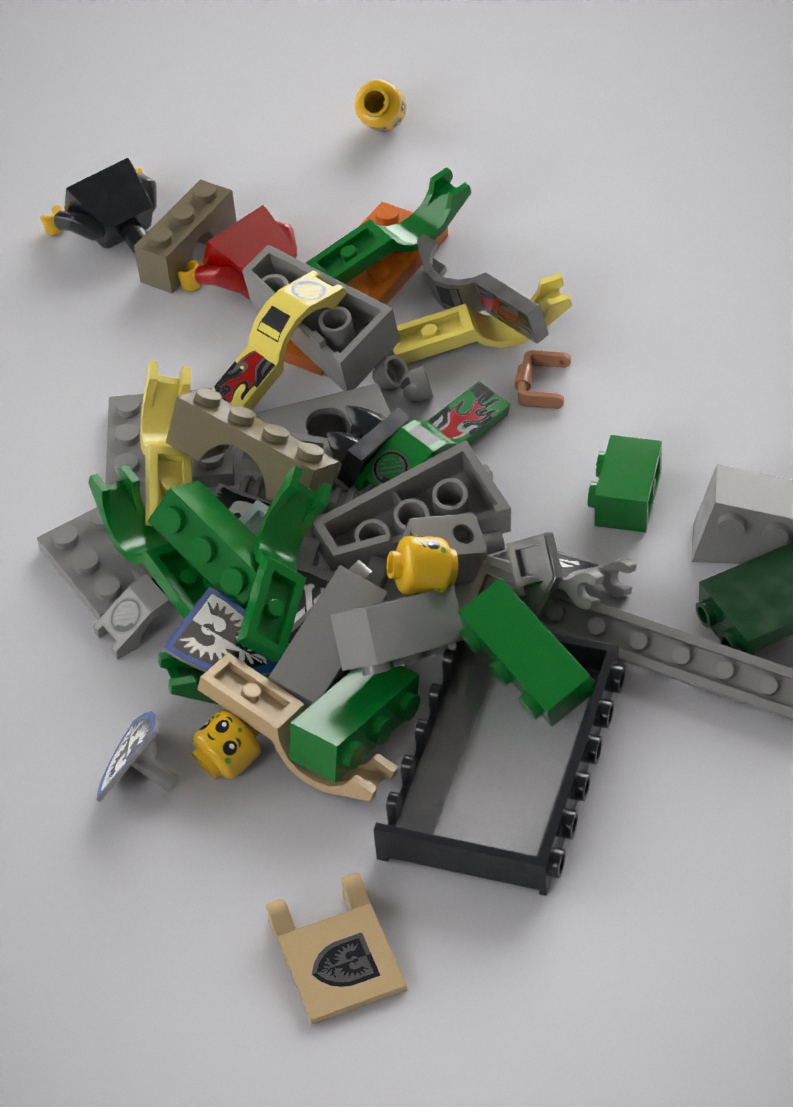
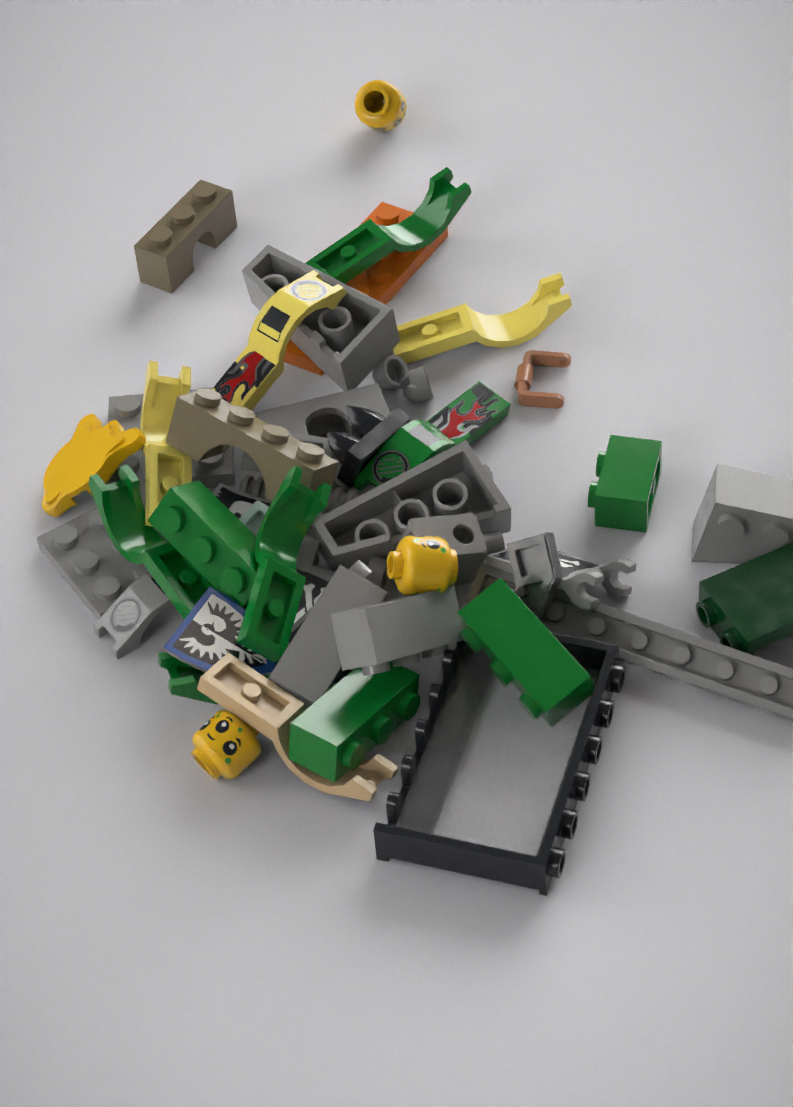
black torso [40,158,157,253] -> none
shield [96,711,179,802] -> none
red torso [177,205,297,299] -> none
tan flag [266,873,407,1025] -> none
flat silver piece [417,234,549,344] -> none
none -> yellow tile [42,414,146,517]

